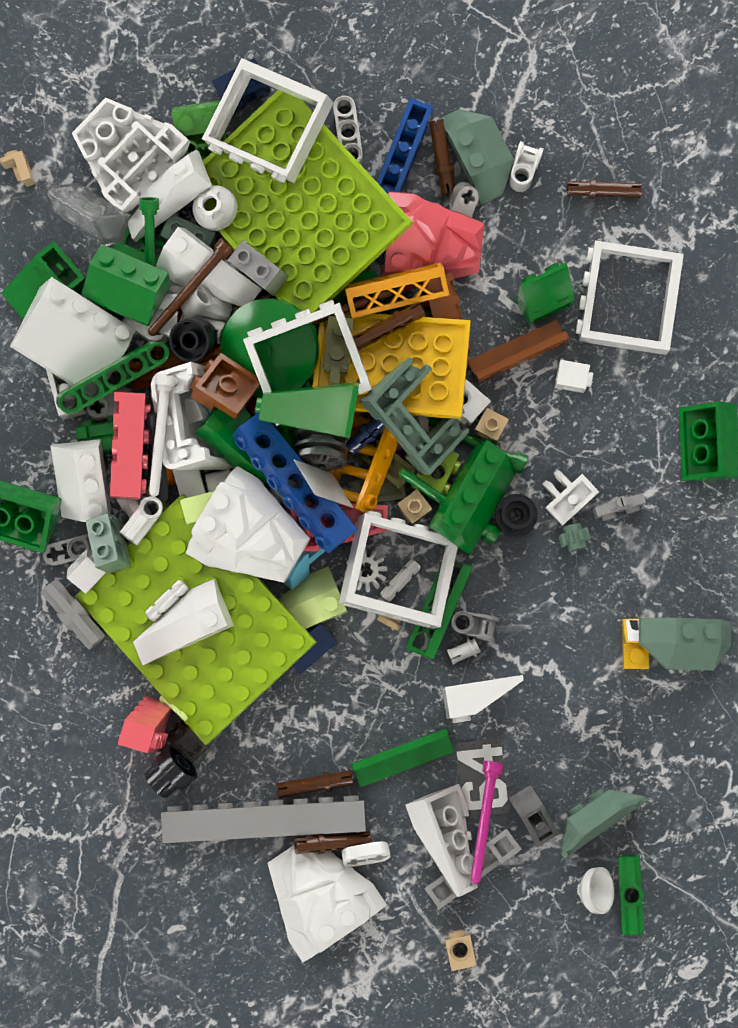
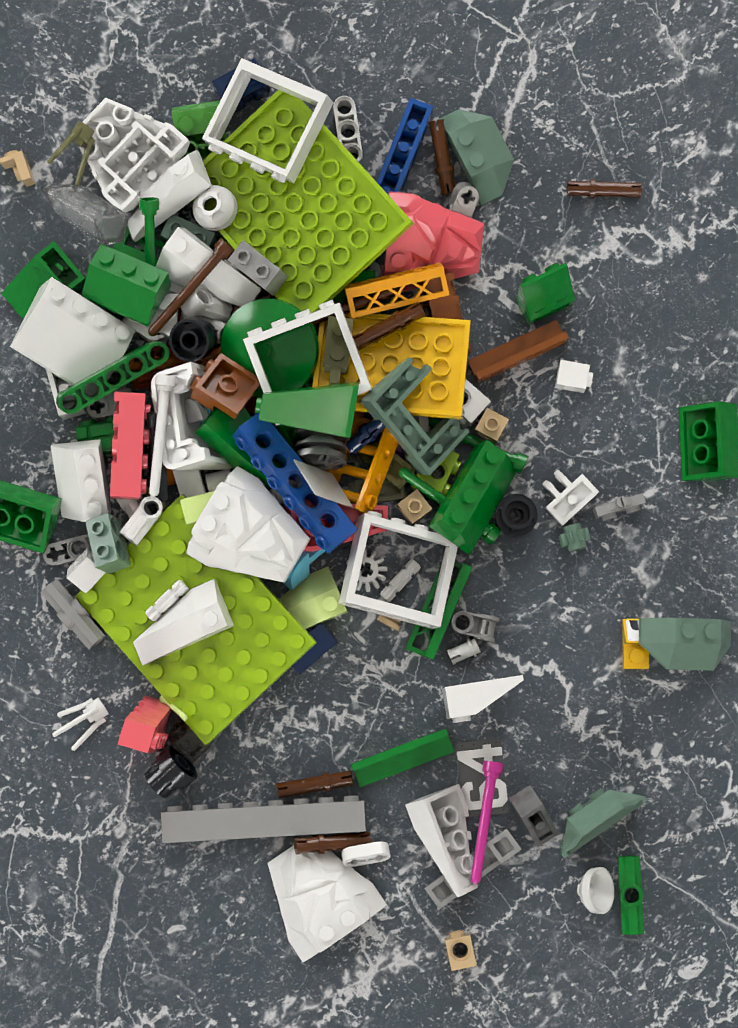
white piece [509,141,544,192] -> none
white window [576,240,684,355] -> none
none -> olive plant [47,121,96,186]
none -> white plant [52,698,109,751]

